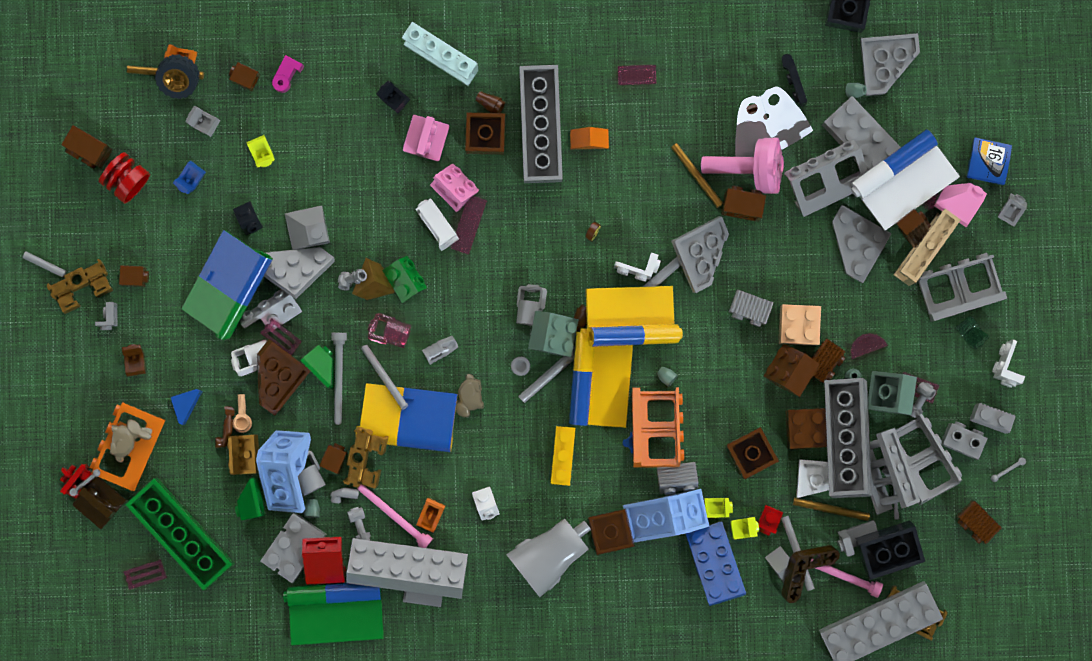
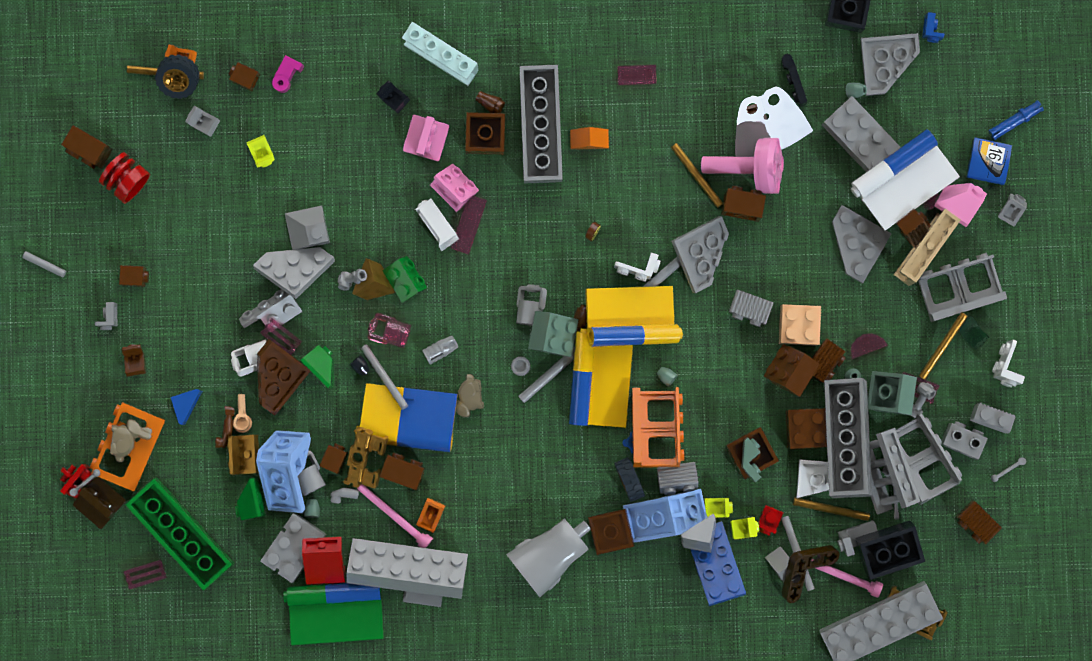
pearl gold piece [47,259,113,314] -> none
blue bracket [173,161,206,194] -> none
door [182,230,273,340] -> none
black bracket [233,201,263,236] -> none
light grey piece [331,333,347,425] -> none
light grey bar [347,507,371,540] -> none
white bracket [472,487,500,520] -> none
yellow arch [551,426,576,486] -> none
light grey window [784,140,868,217] -> none
none -> black hose [349,355,370,376]
none -> reddish brown brick [380,453,426,490]
none -> black wheel [614,457,645,502]
none -> light grey slope [681,514,716,553]
none -> sand green slope [741,437,761,482]
none -> pearl gold bar [919,312,968,380]
none -> blue bracket [922,12,944,43]
none -> blue pin [988,100,1044,141]

